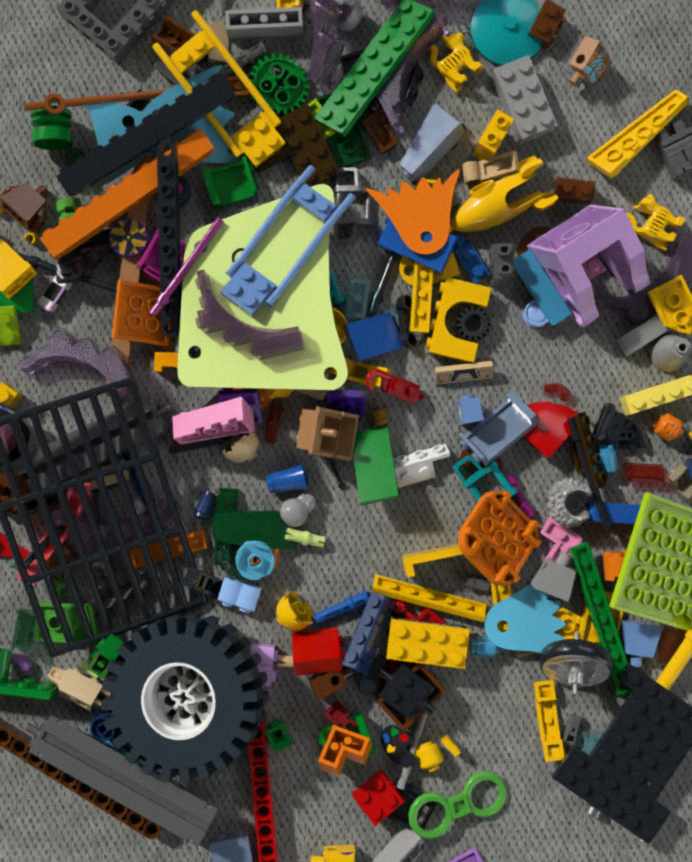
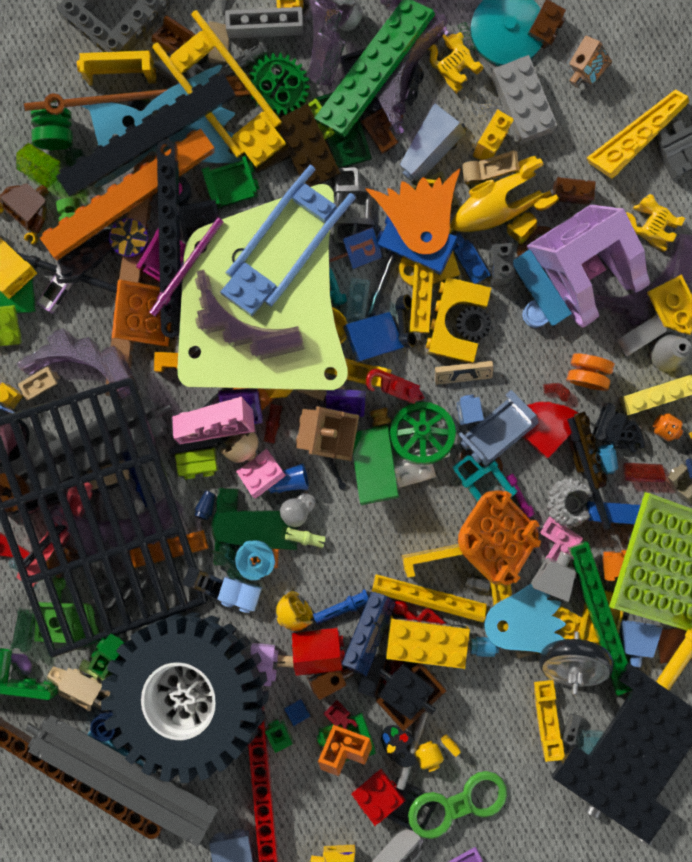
none -> clear neon green brick [16,143,60,188]
none -> tan plate [18,366,60,401]
none -> yellow panel [77,51,156,86]
none -> lime brick [175,448,219,480]
none -> black plate [179,199,220,247]
none -> bright pink plate [236,448,286,499]
none -> blue tile [284,699,311,726]
none -> blue piece [329,227,382,269]
none -> green wheel [390,402,456,465]
none -> yellow brick [507,212,537,245]
none -> orange wheel [566,353,615,391]

